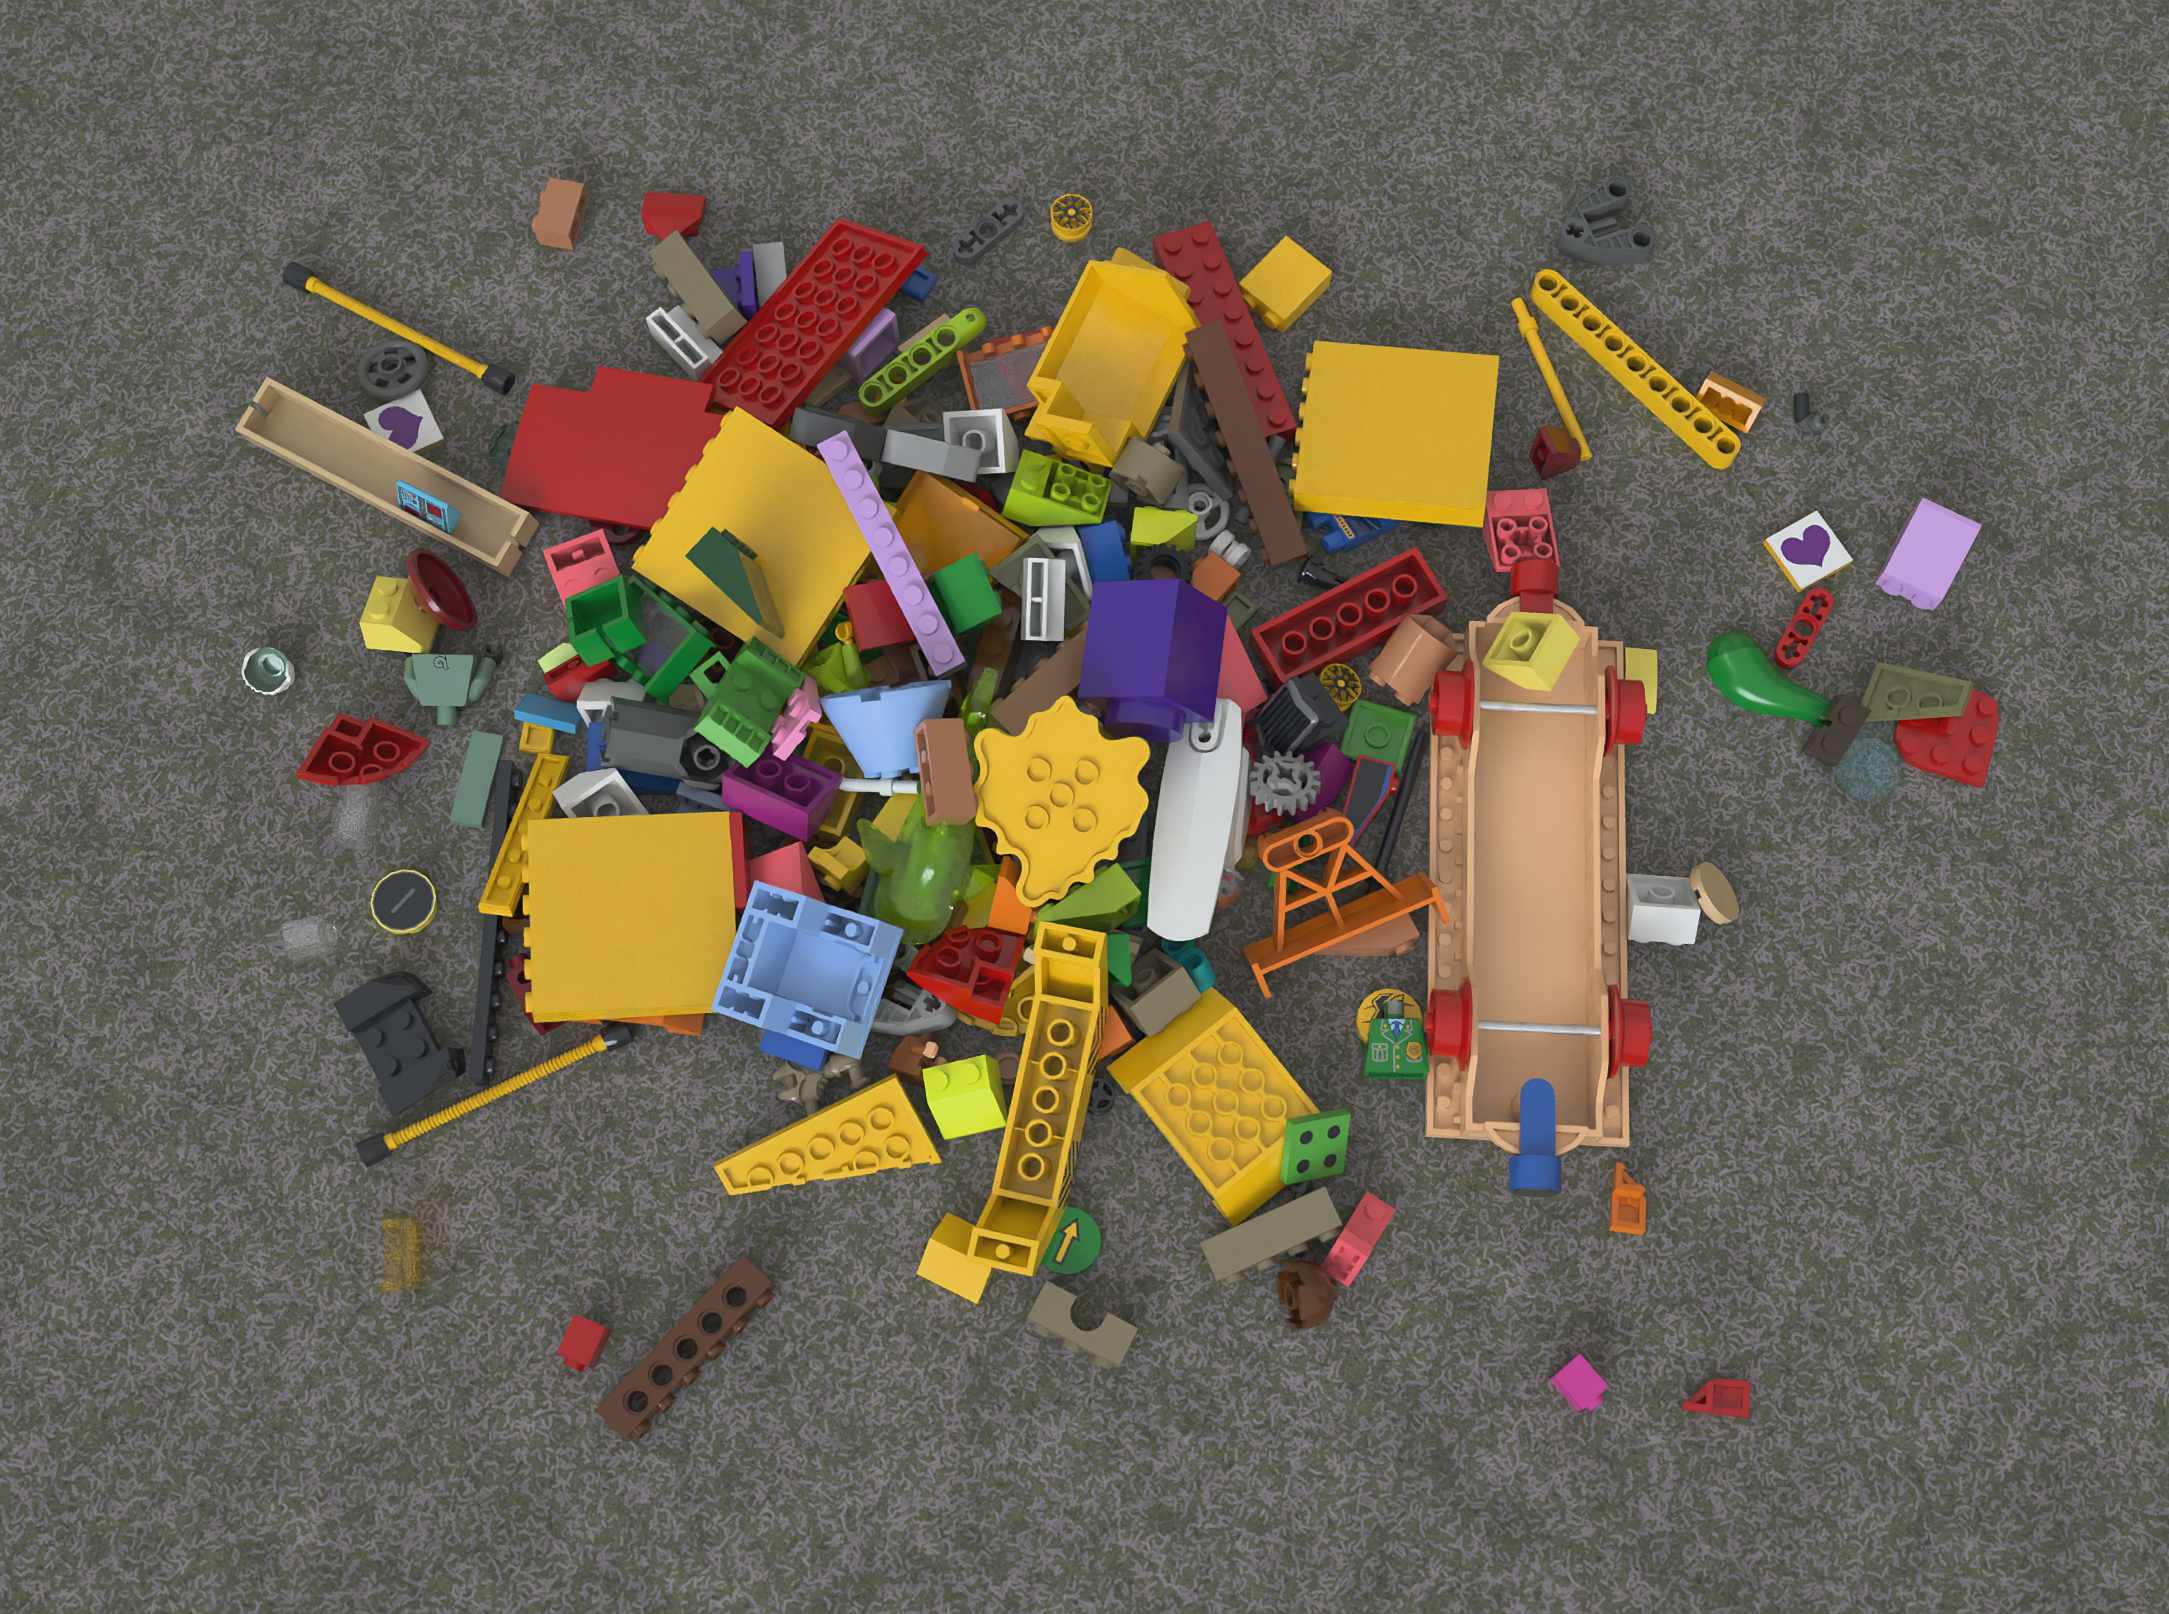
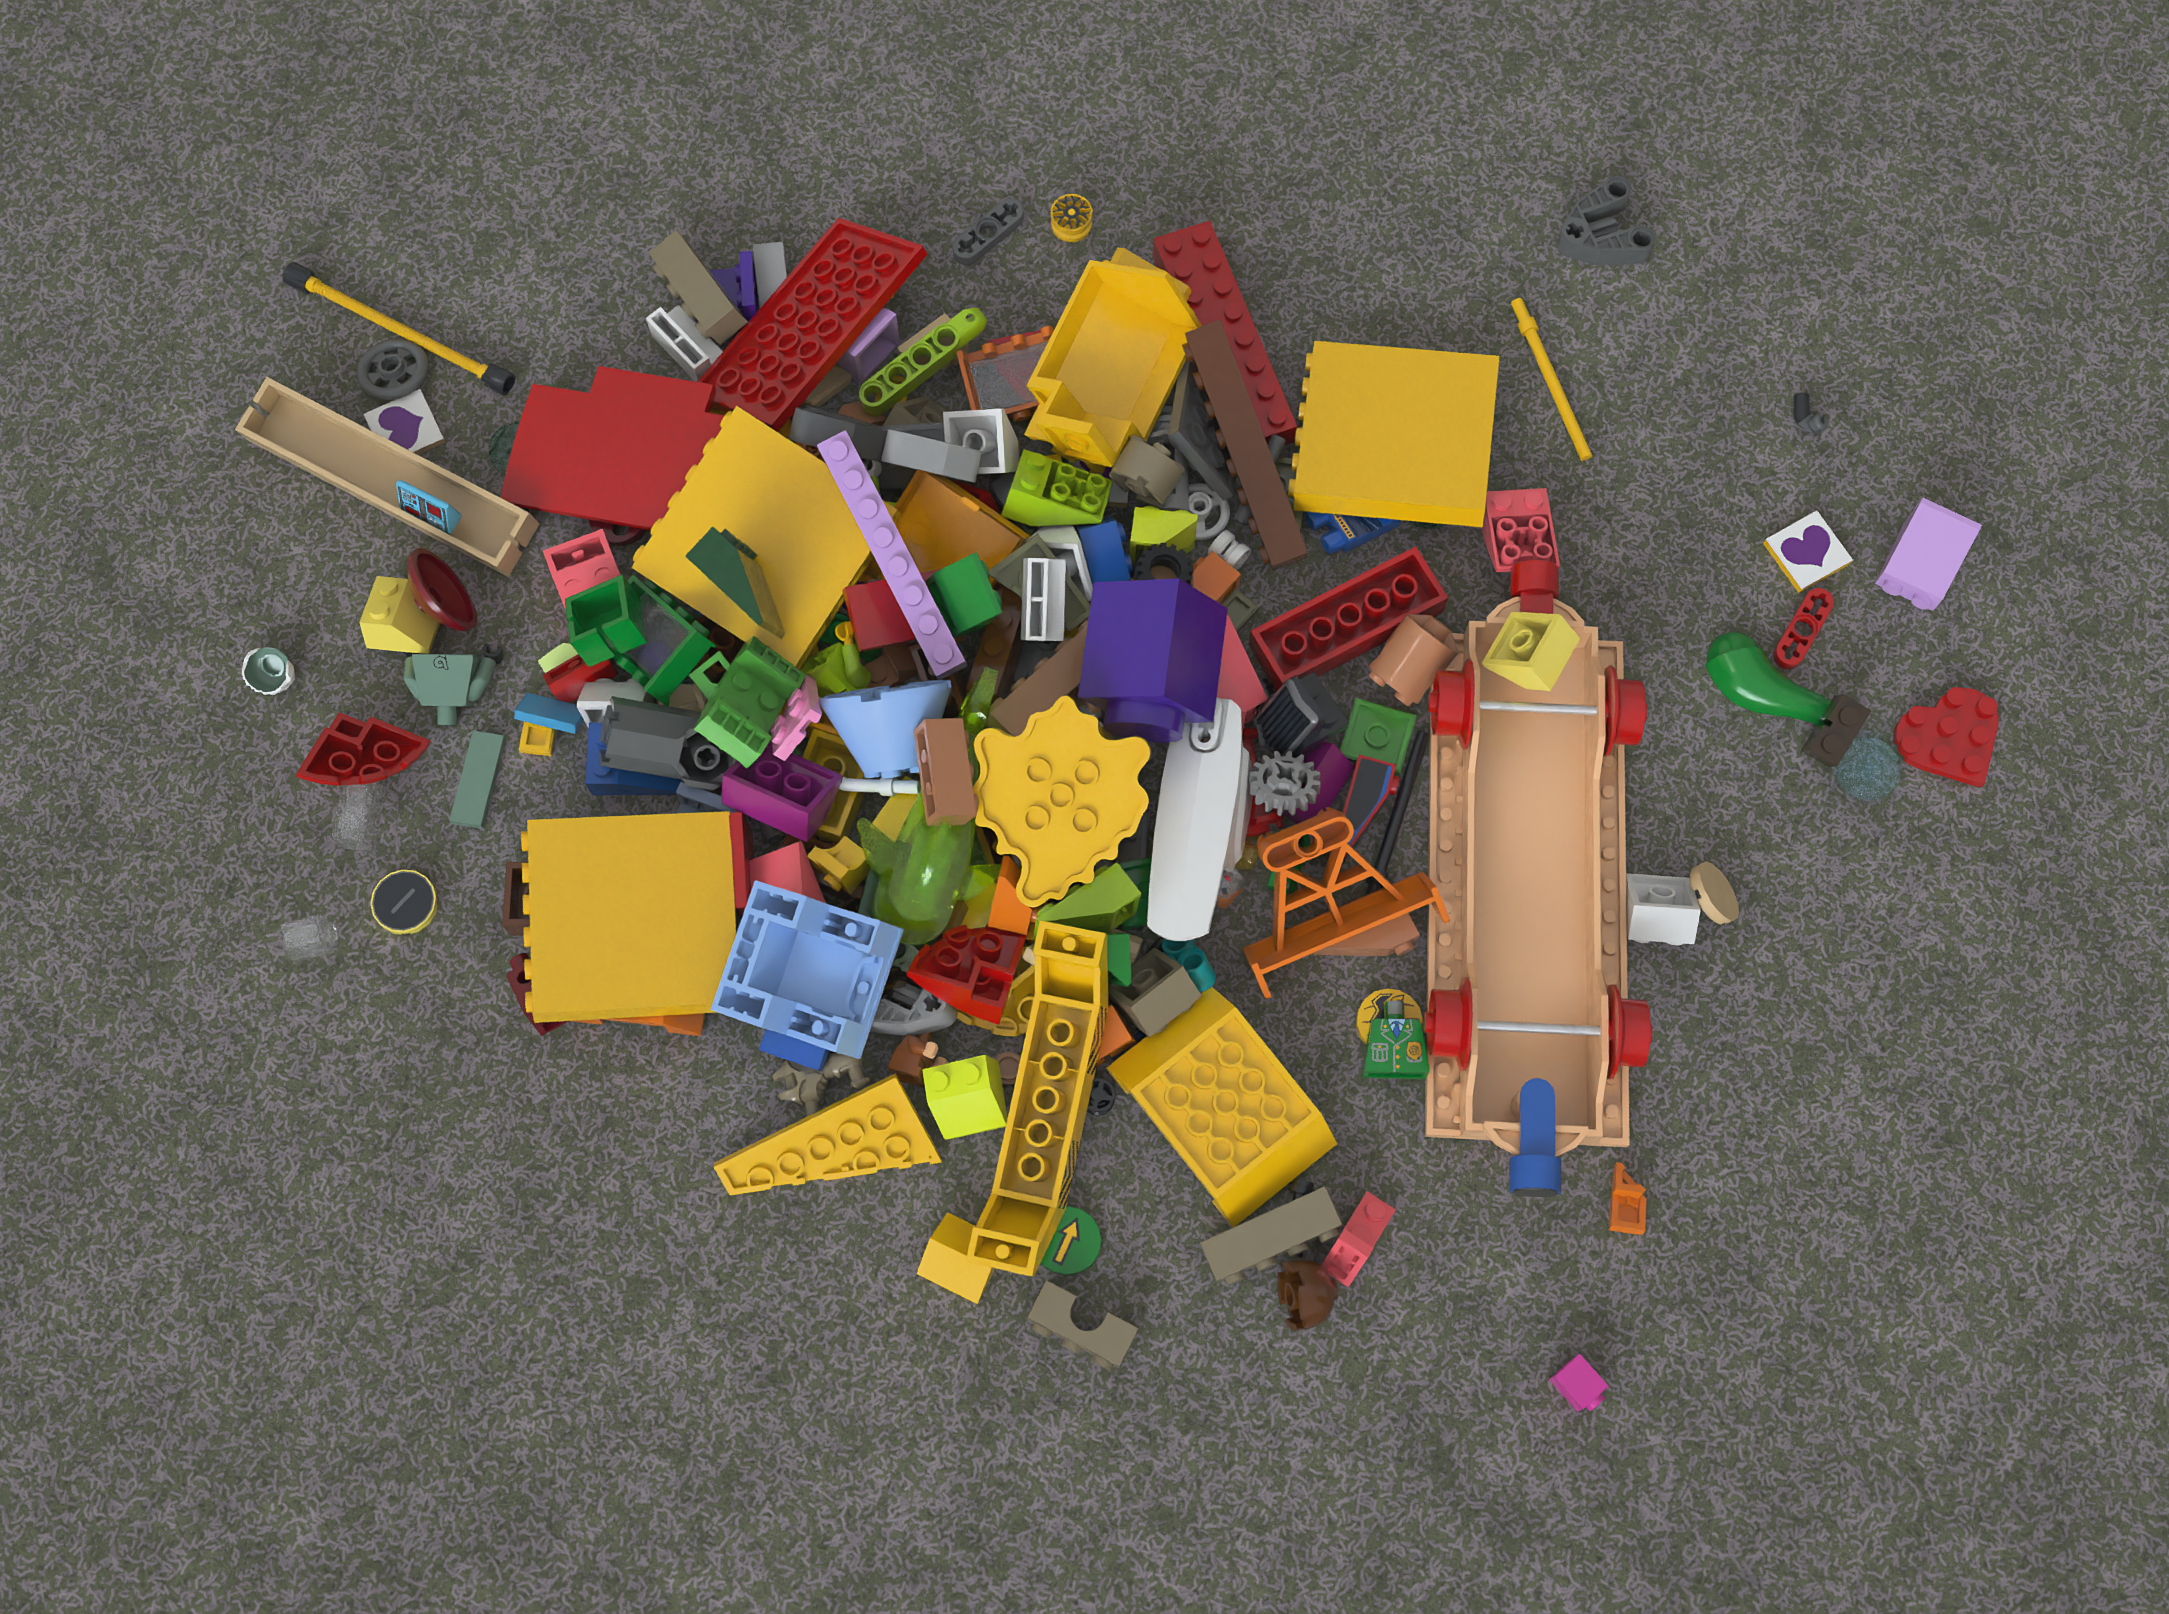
black piece [333,971,466,1116] -> none
yellow hose [356,1021,635,1168] -> none
clear yellow hinge [381,1217,422,1293] -> none
black plate [469,760,523,1085] -> none
yellow tile [478,752,572,917] -> none
nougat brick [532,177,589,250] -> none
white slope [552,768,650,818] -> none
red brick [557,1314,612,1372] -> none
reddish brown brick [595,1255,776,1442] -> none
red slope [641,192,706,242] -> none
blue tile [898,266,938,304] -> none
yellow brick [1238,236,1332,334] -> none
bright green tile [1280,1108,1351,1185] -> none
black pin [1297,554,1348,591] -> none
yellow wheel [1317,663,1361,712] -> none
dark red slope [1529,426,1581,481] -> none
yellow beam [1530,269,1741,470] -> none
light yellow slope [1623,647,1657,714] -> none
red slope [1682,1378,1750,1418] -> none
light orange brick [1696,371,1766,433] -> none
olive wing [1861,662,1974,722] -> none

